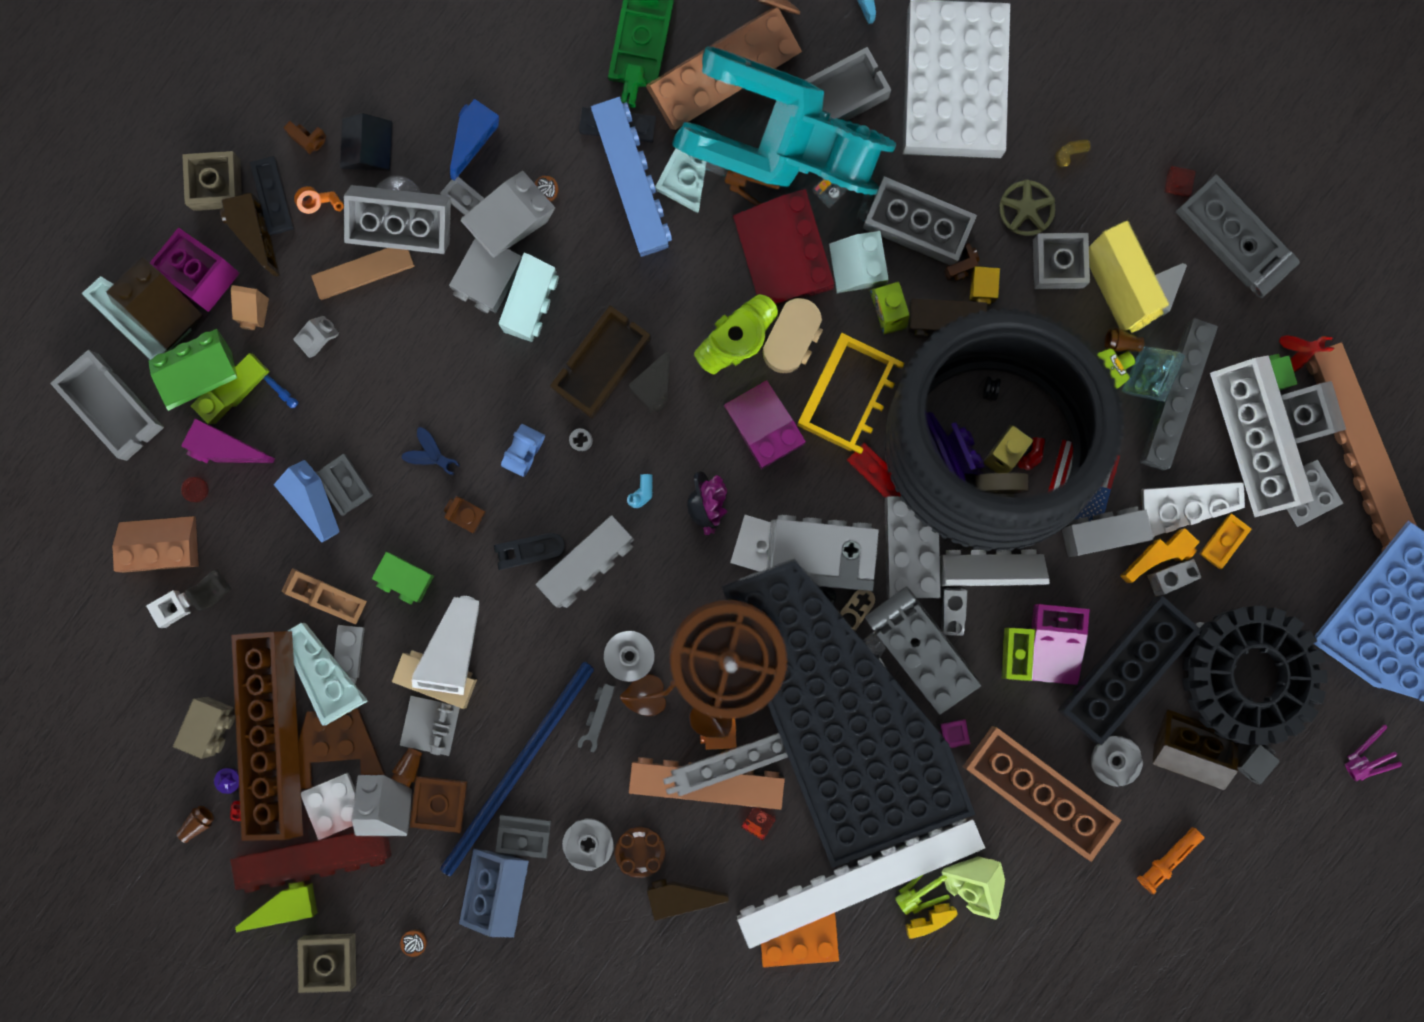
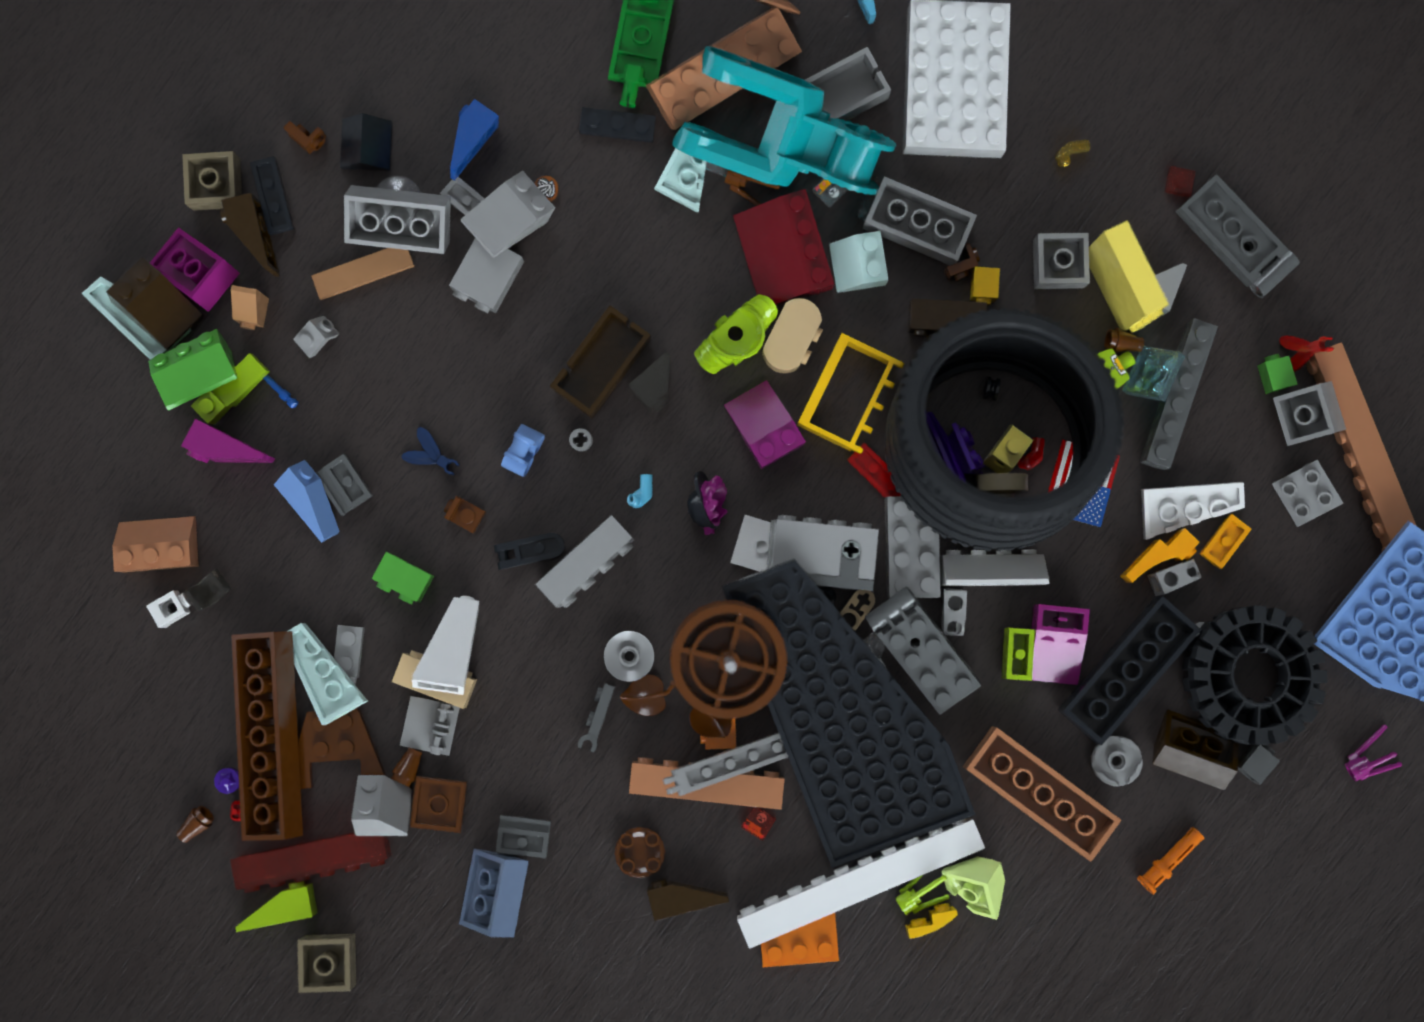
light grey piece [50,350,164,461] -> none
dark tan brick [173,697,235,759] -> none
clear red tile [181,477,209,503] -> none
medium nougat slope [282,568,367,624] -> none
orange plate [294,186,344,214] -> none
white plate [301,772,356,840] -> none
tile [400,929,427,957] -> none
dark blue axle [440,662,594,876] -> none
light aqua slope [499,253,559,342] -> none
light grey plate [562,818,614,871] -> none
medium blue brick [591,97,672,257] -> none
lime torso [870,282,909,335] -> none
magenta tile [940,719,970,748] -> none
olive wheel [1000,180,1055,236] -> none
light grey brick [1062,506,1153,558] -> none
white brick [1210,355,1314,517] -> none

